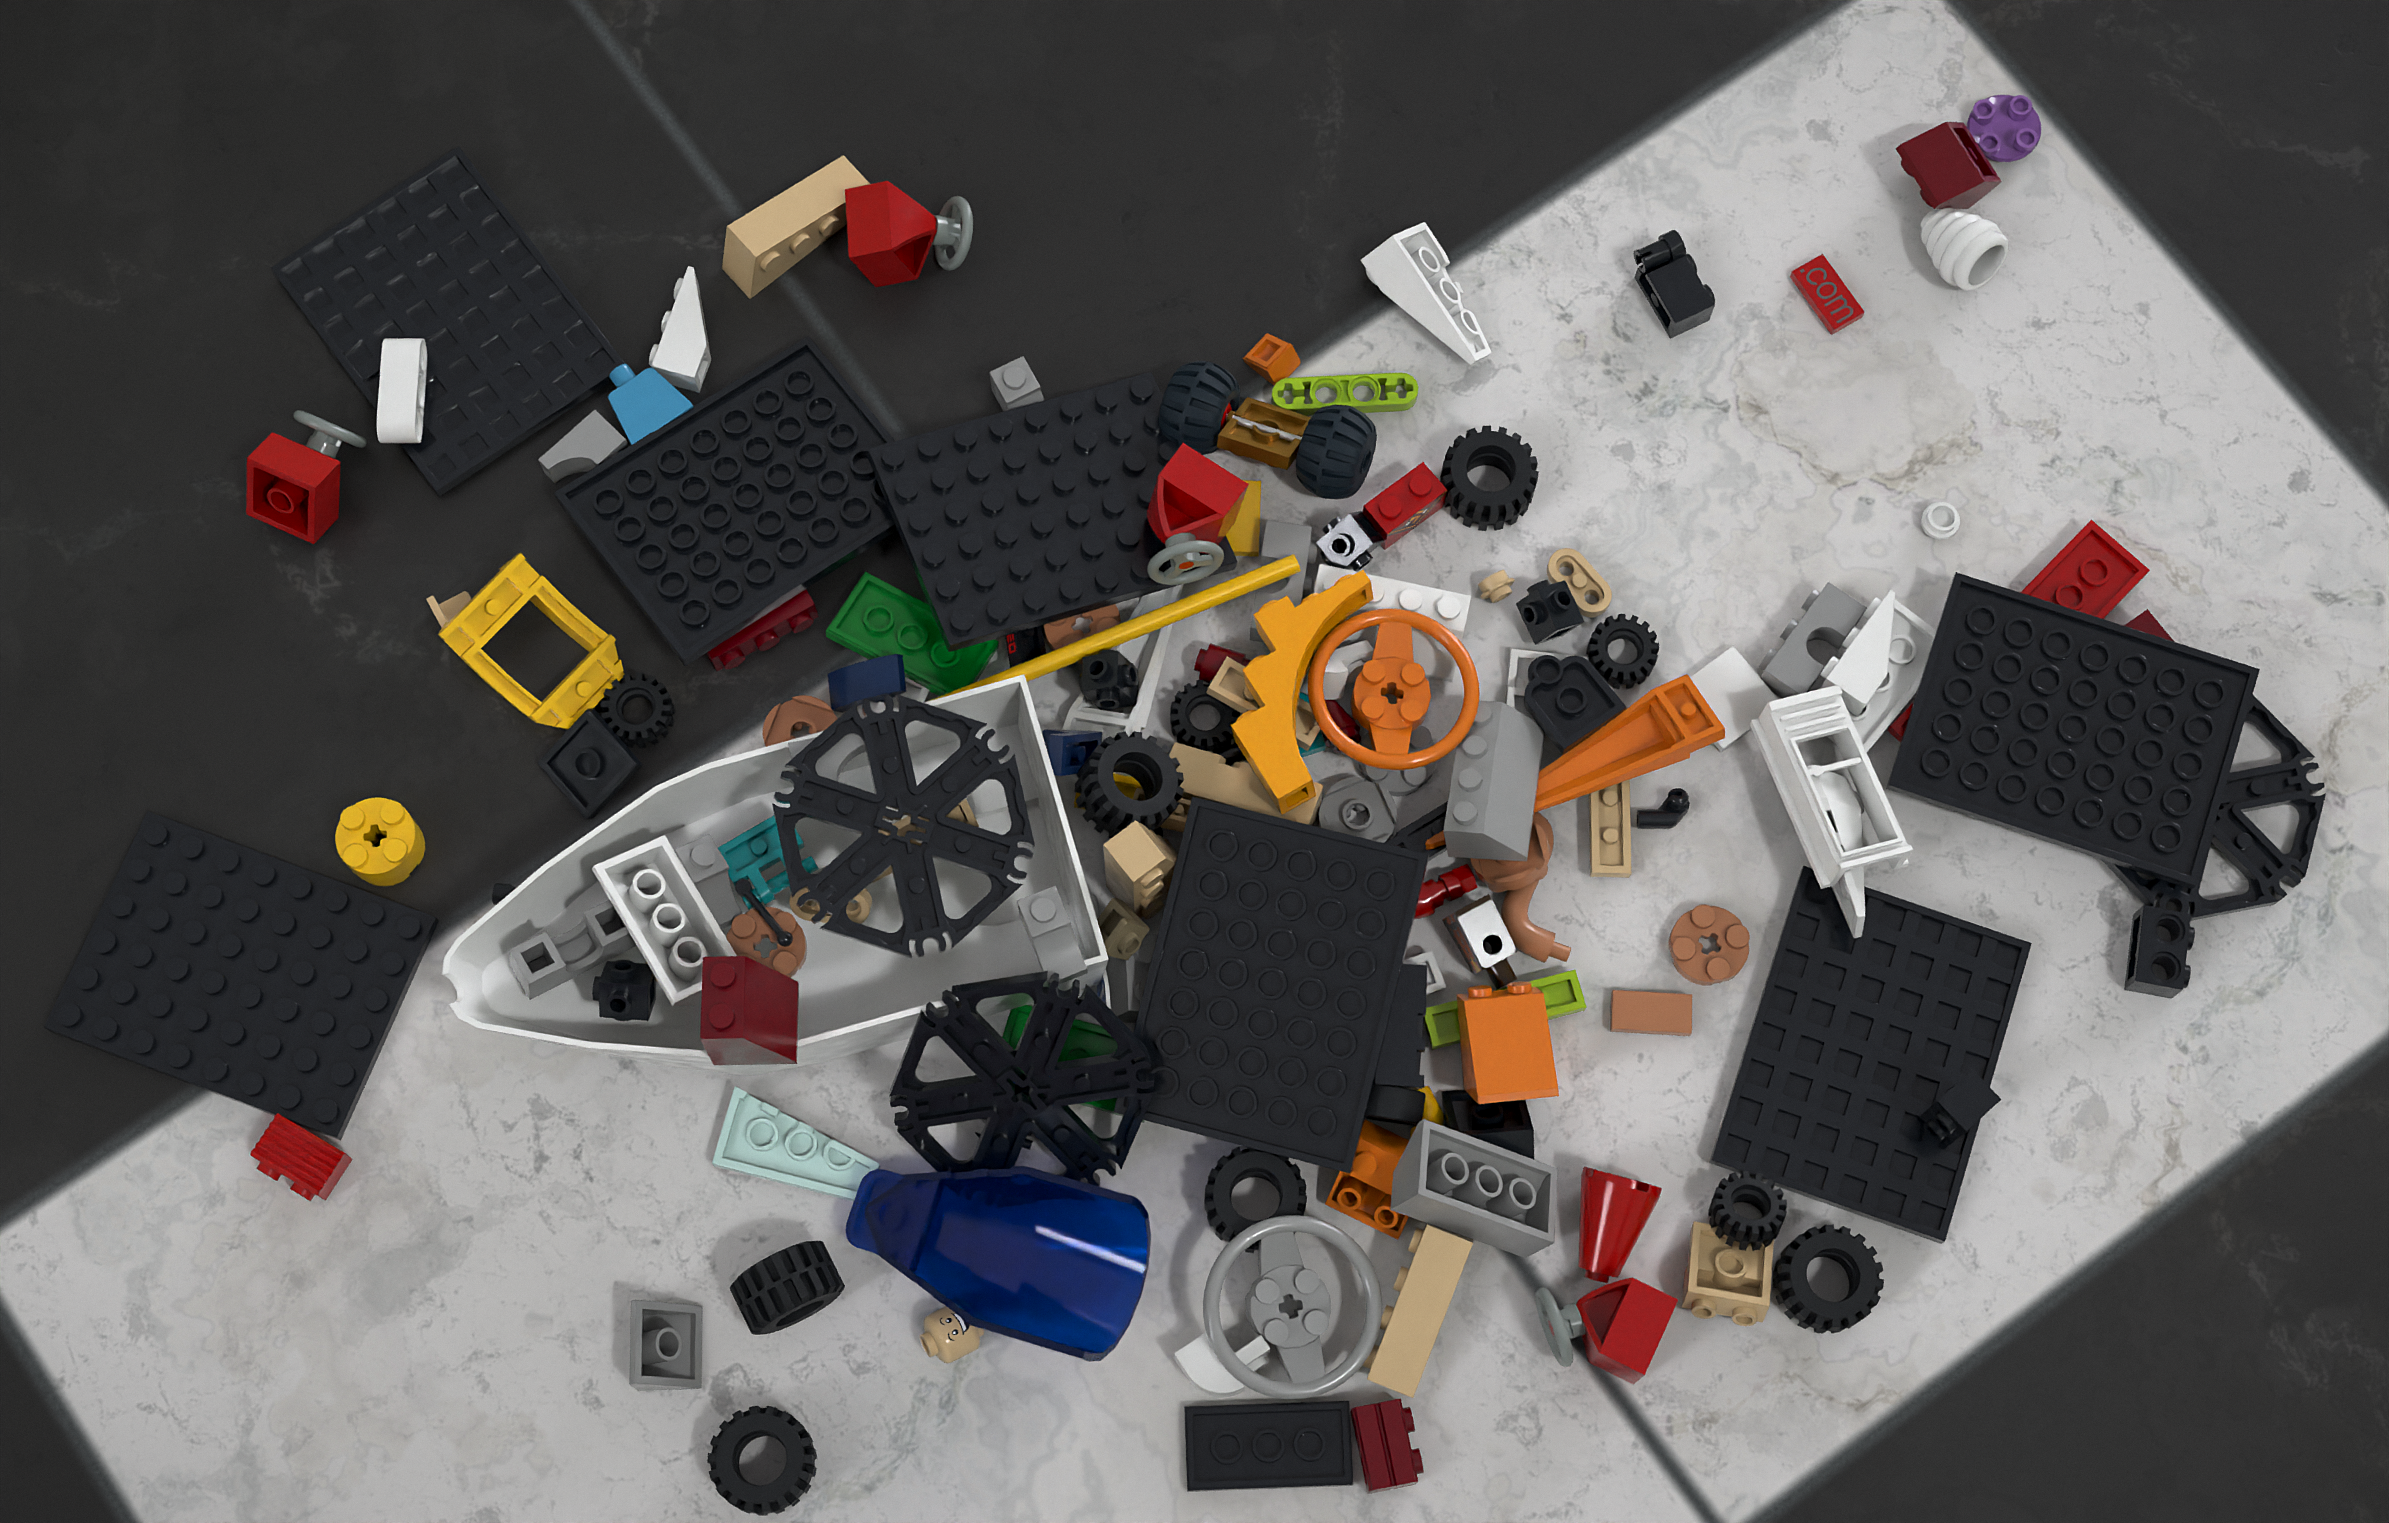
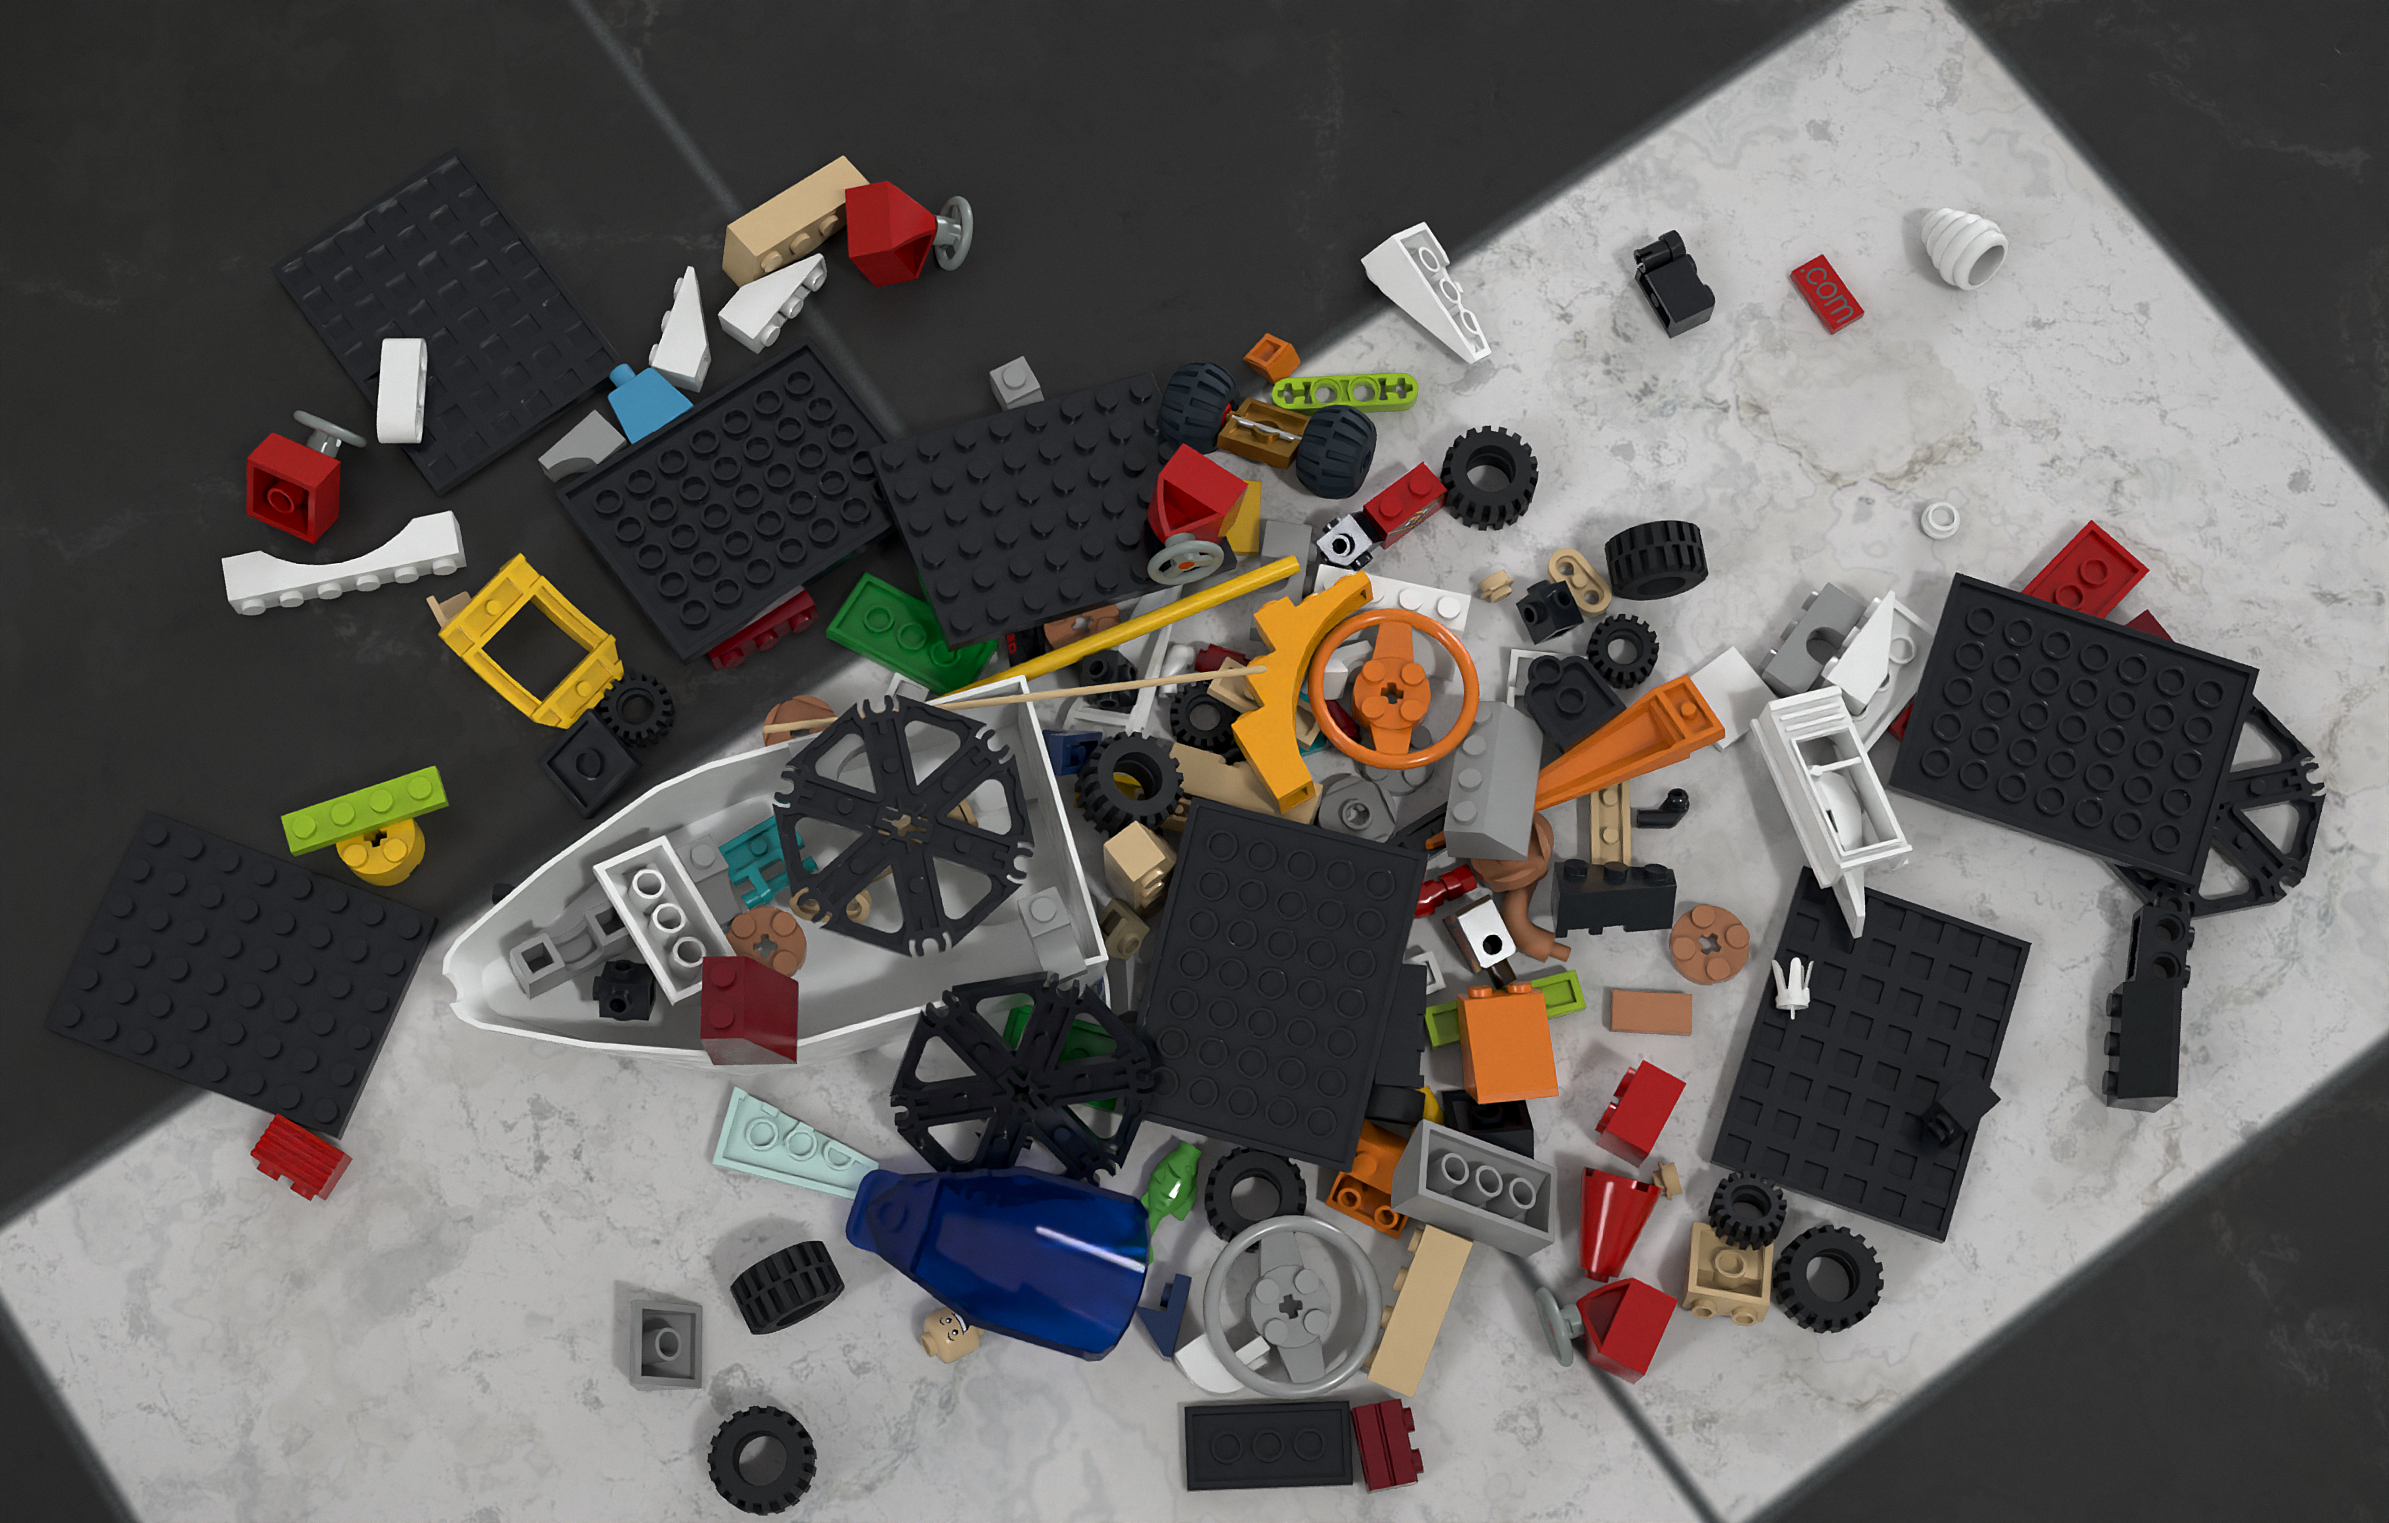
black hinge [735,879,793,947] -> none
dark blue slope [828,654,906,713] -> none
dark red slope [1896,122,2002,209] -> none
medium lavender dish [1967,95,2041,162] -> none
none -> white arch [222,511,467,615]
none -> lime plate [281,765,449,857]
none -> white slope [718,253,827,354]
none -> tan piece [762,665,1267,734]
none -> bright green animal [1115,1141,1202,1265]
none -> dark blue slope [1133,1273,1192,1362]
none -> white arm [1158,644,1197,698]
none -> black wedge [1550,859,1677,938]
none -> red brick [1595,1060,1687,1168]
none -> black tyre [1604,520,1709,601]
none -> tan plate [1652,1161,1683,1200]
none -> white piece [1772,957,1814,1020]
none -> black slope [2102,978,2183,1113]

